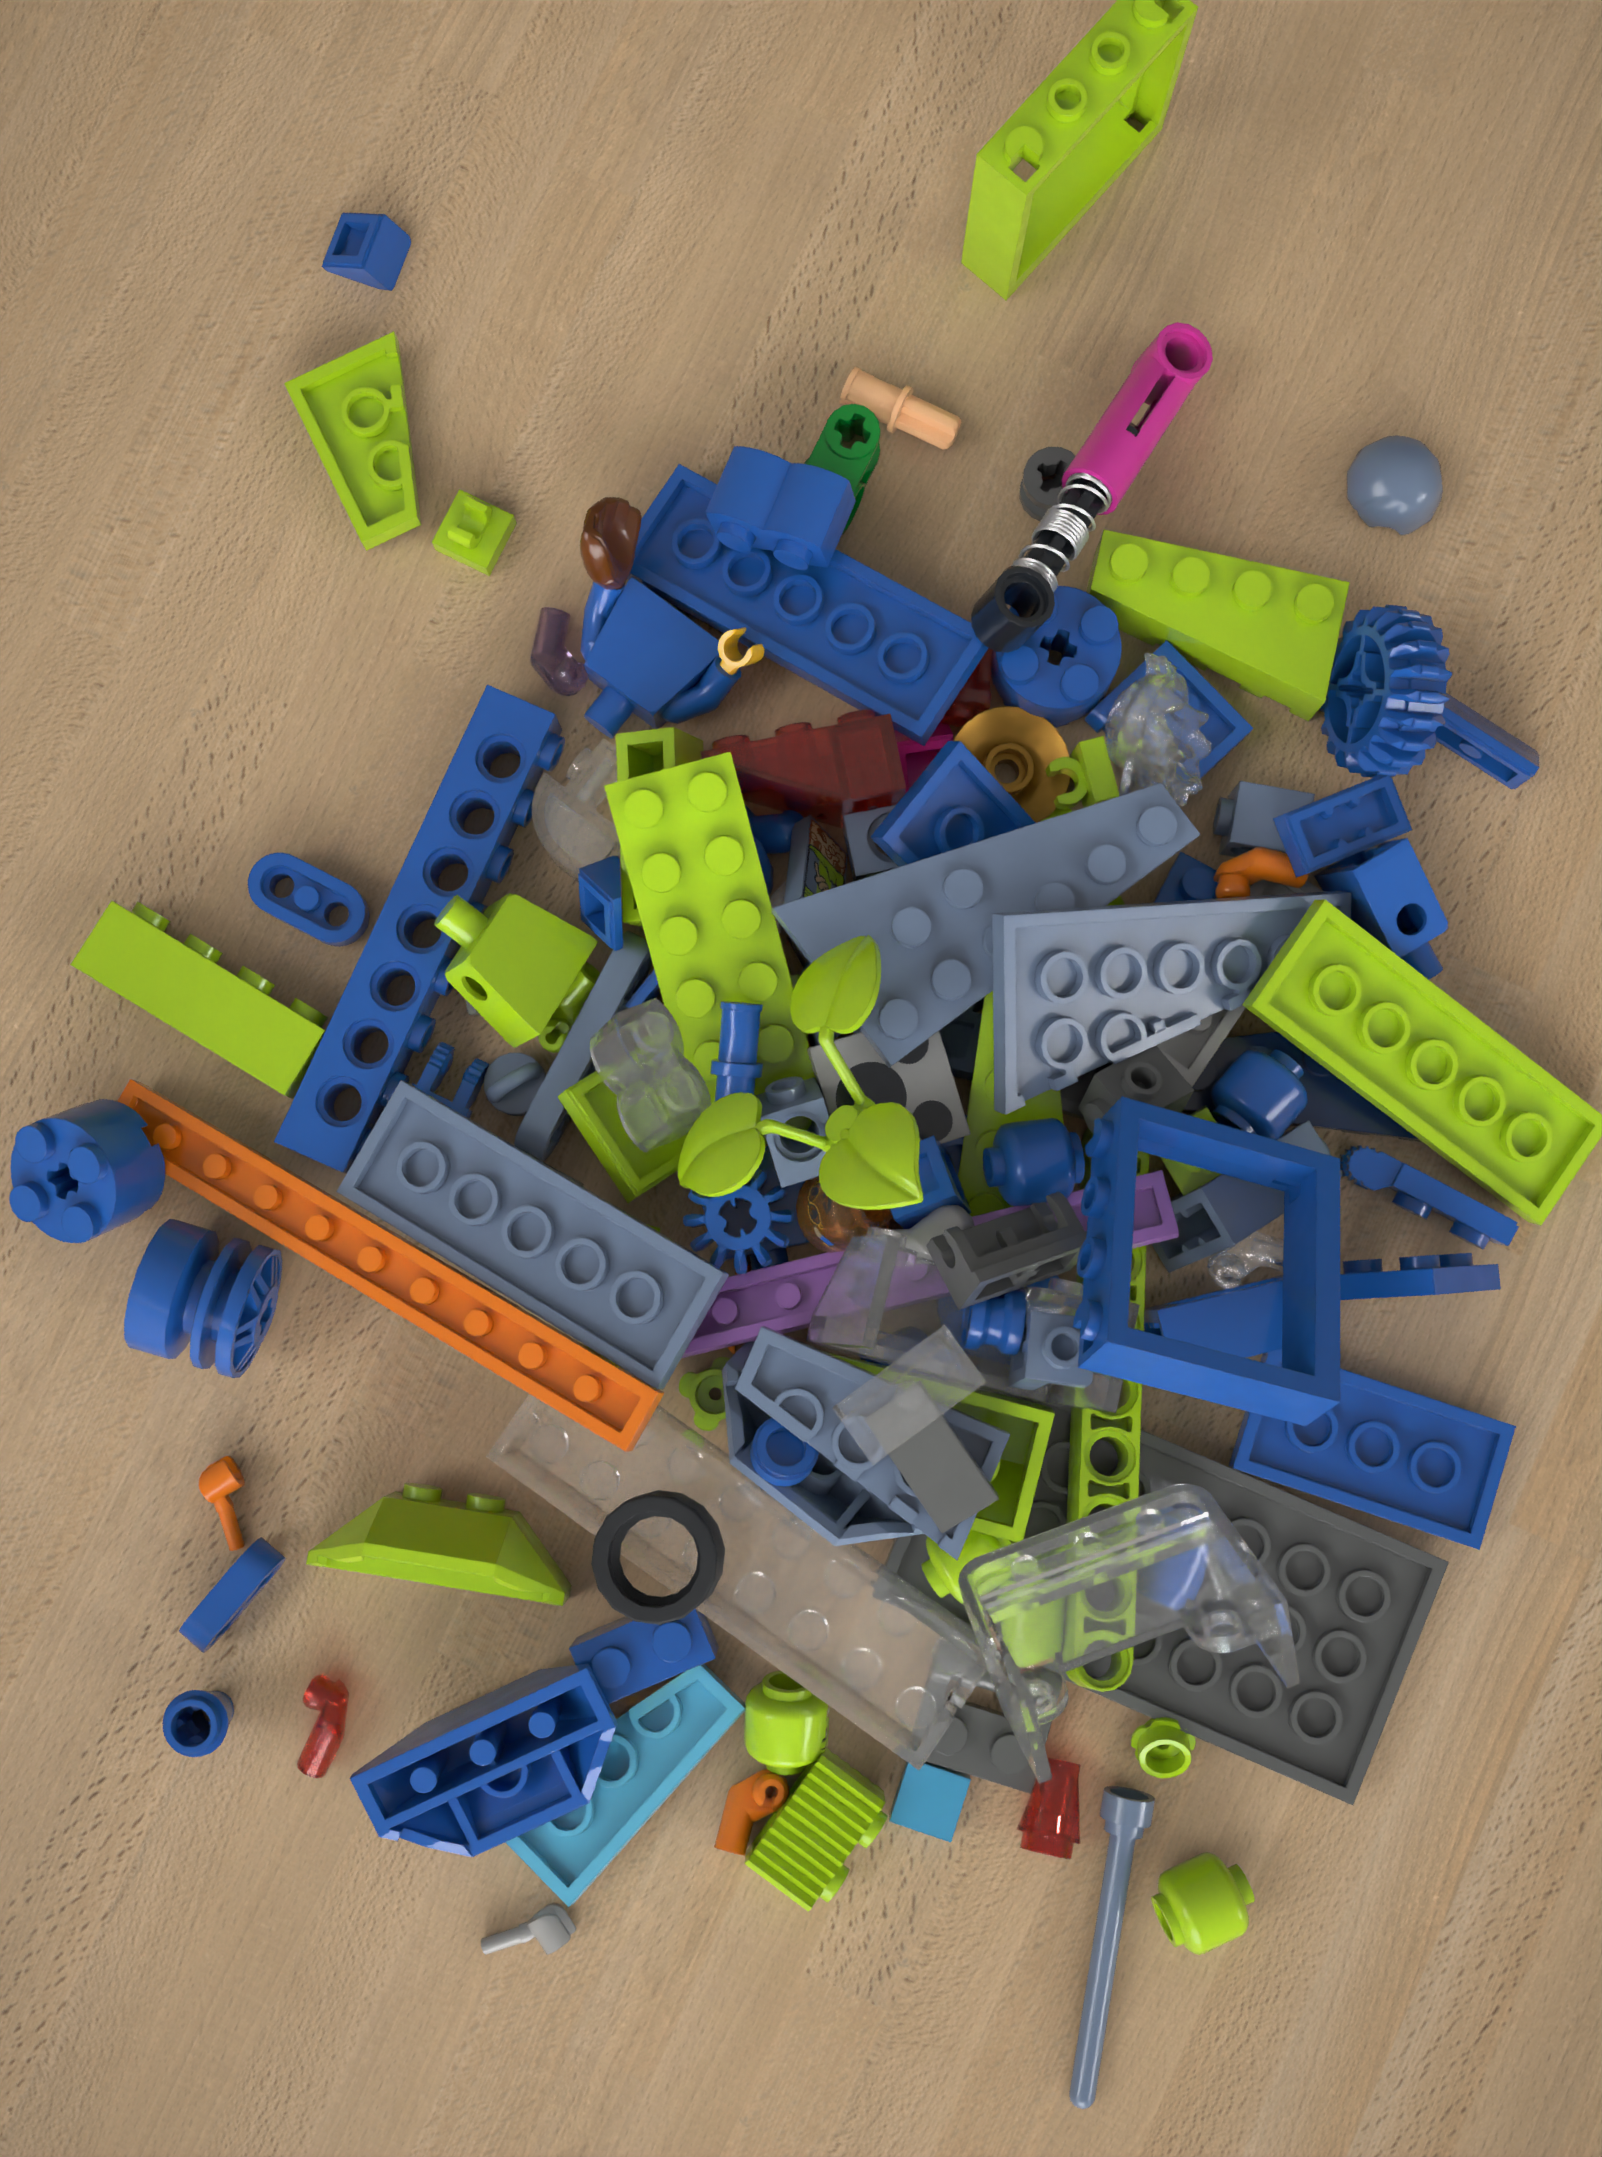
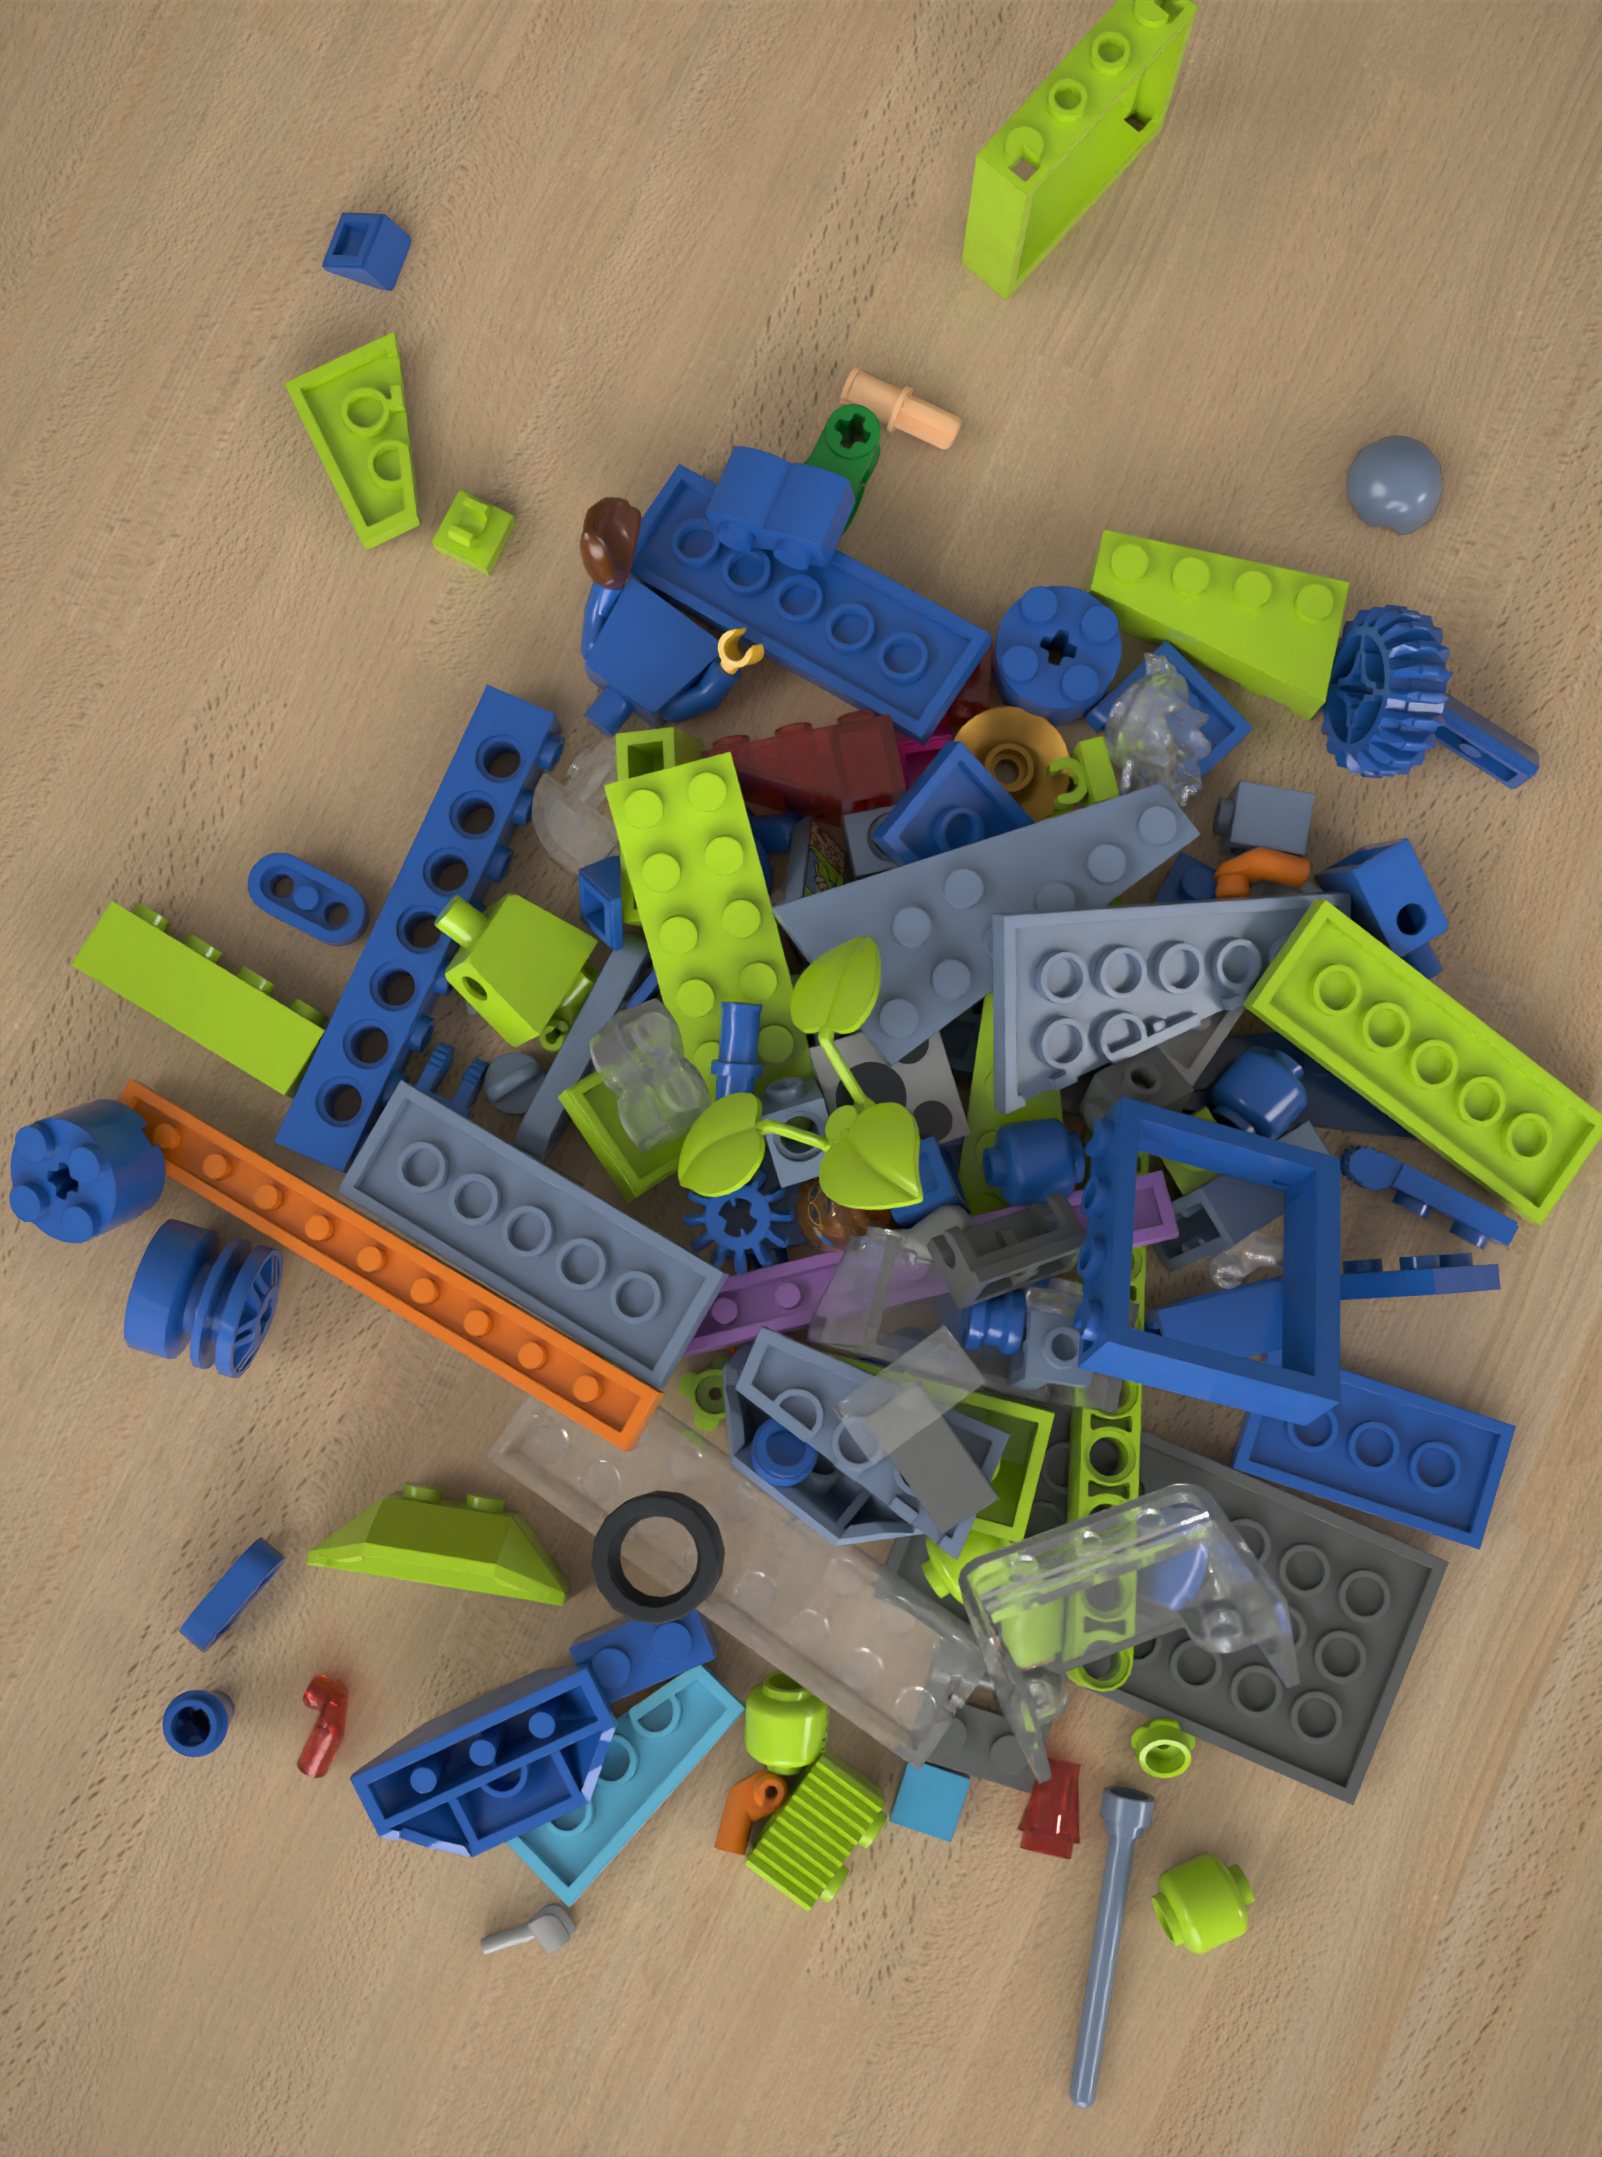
orange hand [198,1456,245,1551] -> none
clear purple arm [530,607,588,696] -> none
piece [971,322,1213,653] -> none
dark grey wheel [1019,447,1075,521] -> none
blue plate [1273,775,1412,878] -> none

